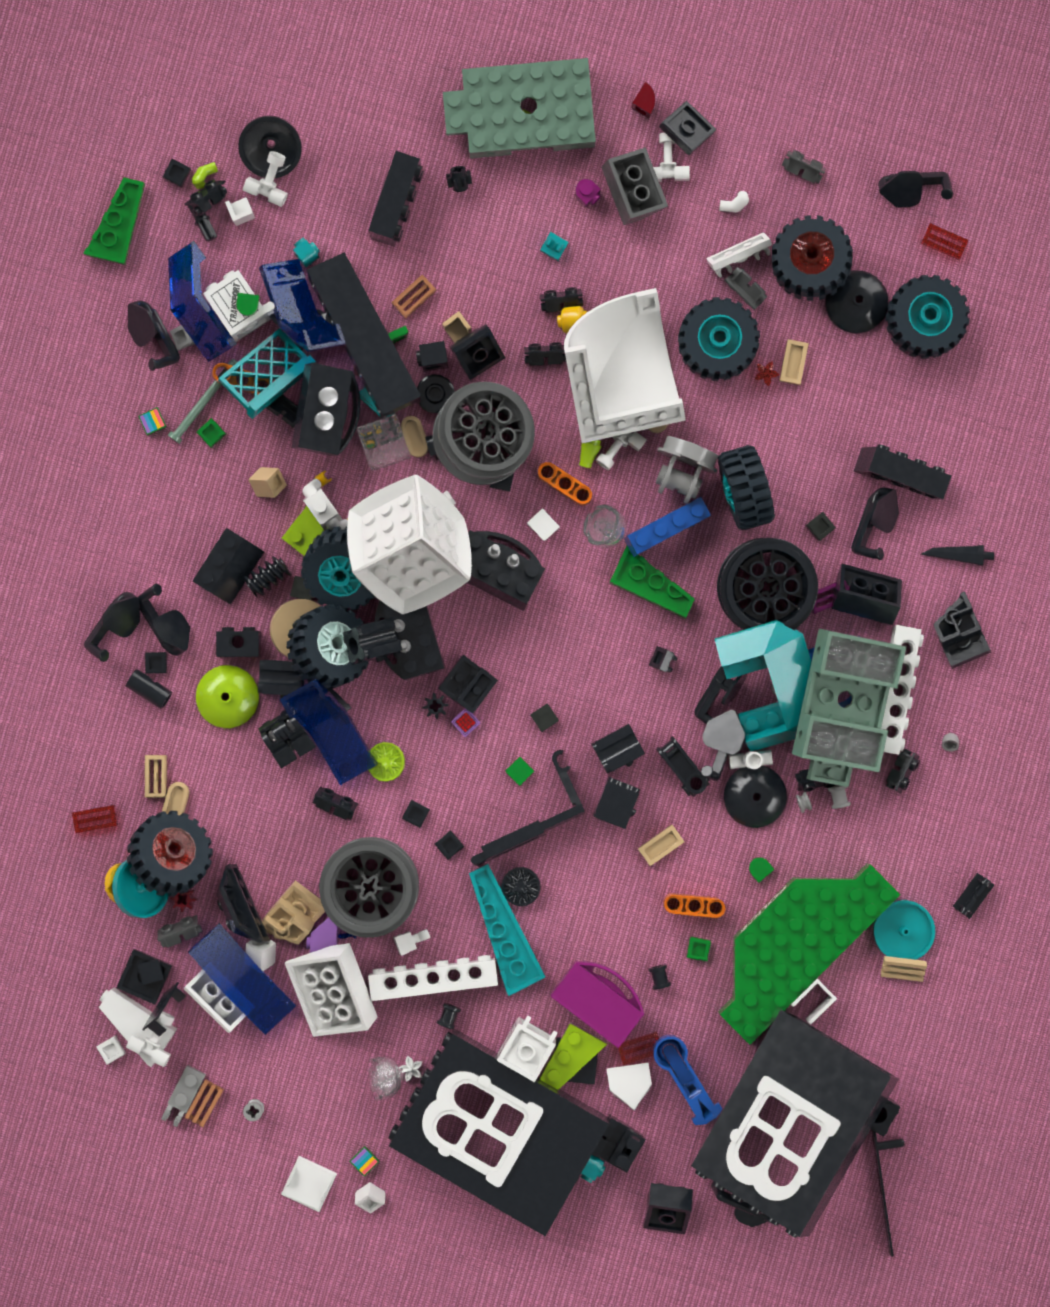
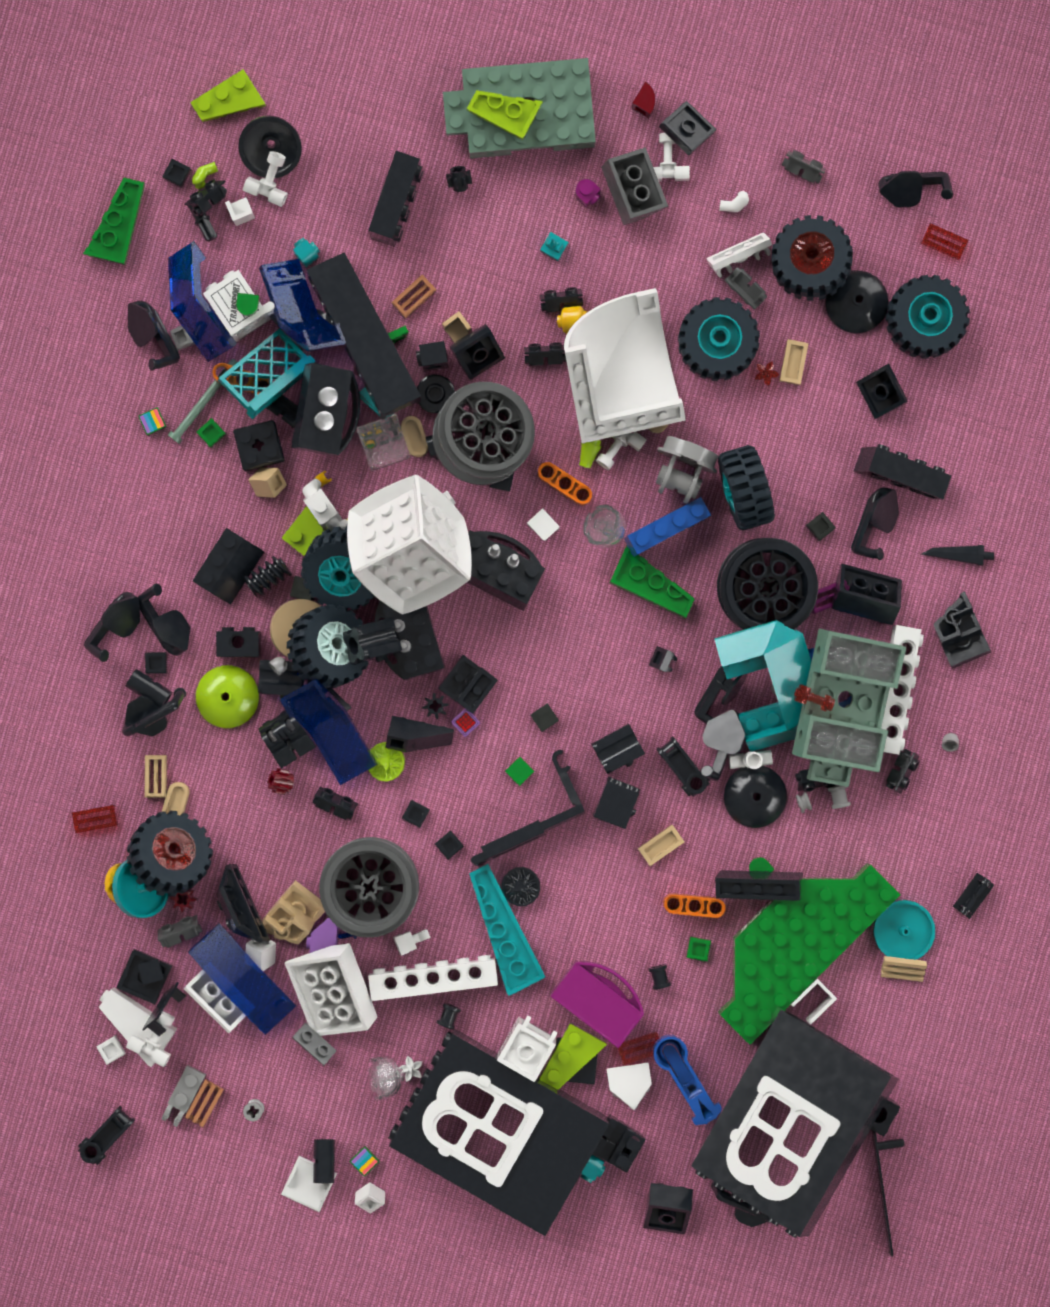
none -> black piece [78,1106,135,1165]
none -> black piece [122,688,186,737]
none -> lime wing [190,69,266,122]
none -> black brick [233,420,285,471]
none -> dark red gear [267,768,294,795]
none -> light grey hinge [269,657,288,676]
none -> dark grey hinge [292,1022,337,1066]
none -> black pin [313,1139,335,1183]
none -> black slope [385,716,454,752]
none -> lime wing [466,90,543,140]
none -> black panel [715,870,803,901]
none -> clear red bar [794,684,835,711]
none -> black slope [856,364,908,419]

